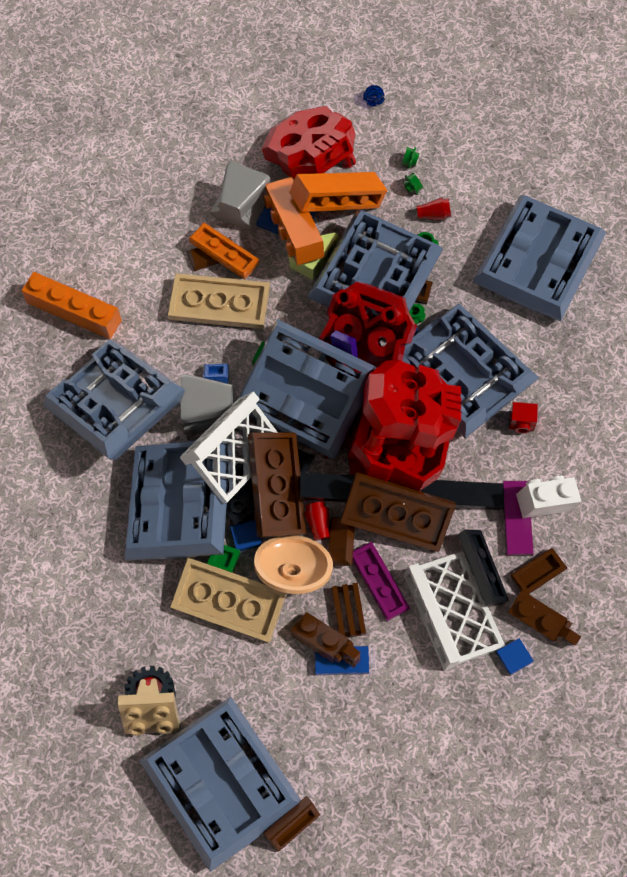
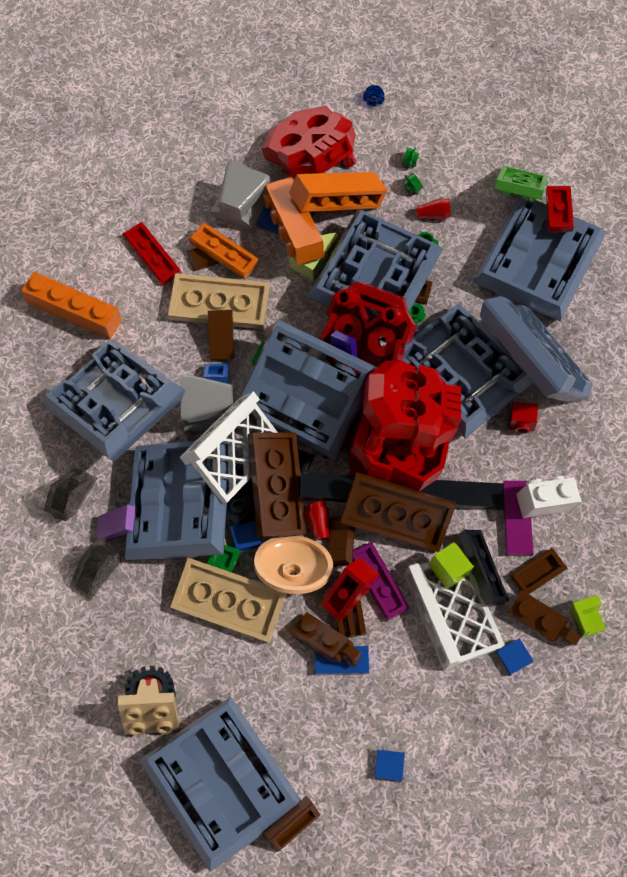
none -> clear smoke slope [44,468,97,522]
none -> clear smoke slope [69,537,122,601]
none -> medium lavender tile [96,504,135,542]
none -> red tile [122,222,182,286]
none -> reddish brown tile [208,310,235,360]
none -> red slope [320,558,380,621]
none -> blue tile [375,750,405,782]
none -> lime panel [429,543,474,589]
none -> sand blue piece [480,296,593,402]
none -> bright green plate [494,165,548,201]
none -> red plate [546,186,574,232]
none -> lime panel [569,595,606,638]

